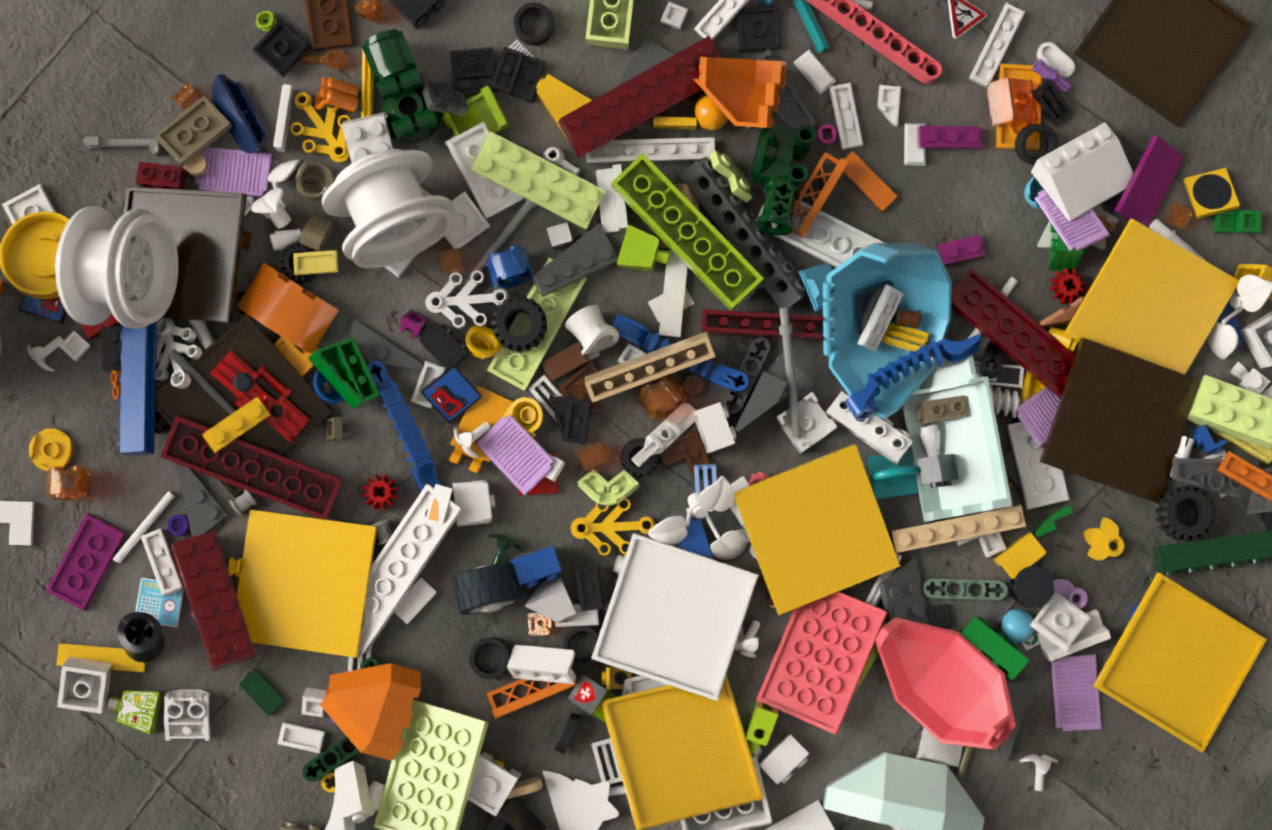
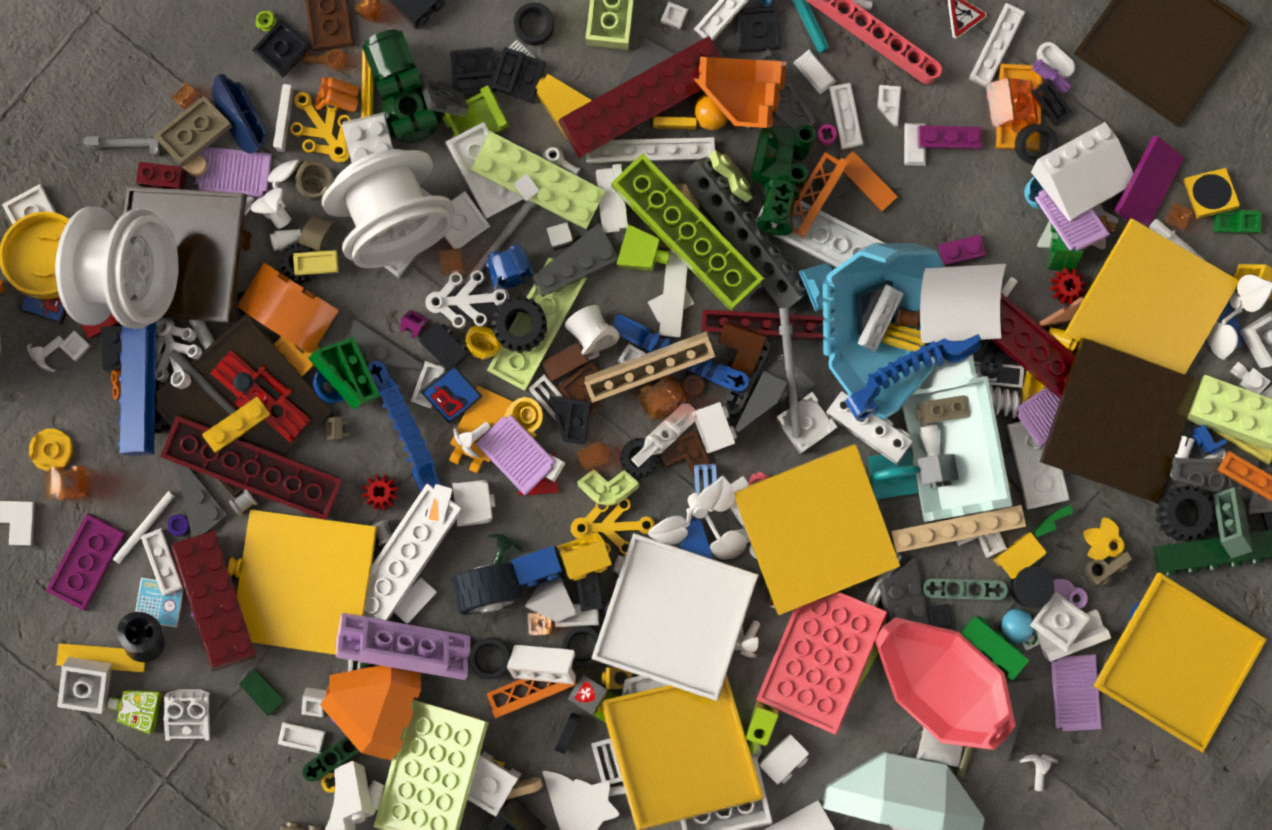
none -> lavender slope [335,613,470,680]
none -> white sticker [514,174,539,201]
none -> yellow slope [556,532,612,580]
none -> reddish brown tile [718,321,766,375]
none -> white sticker [920,264,1006,343]
none -> dark tan plate [1085,552,1132,586]
none -> sand green brick [1214,487,1252,558]

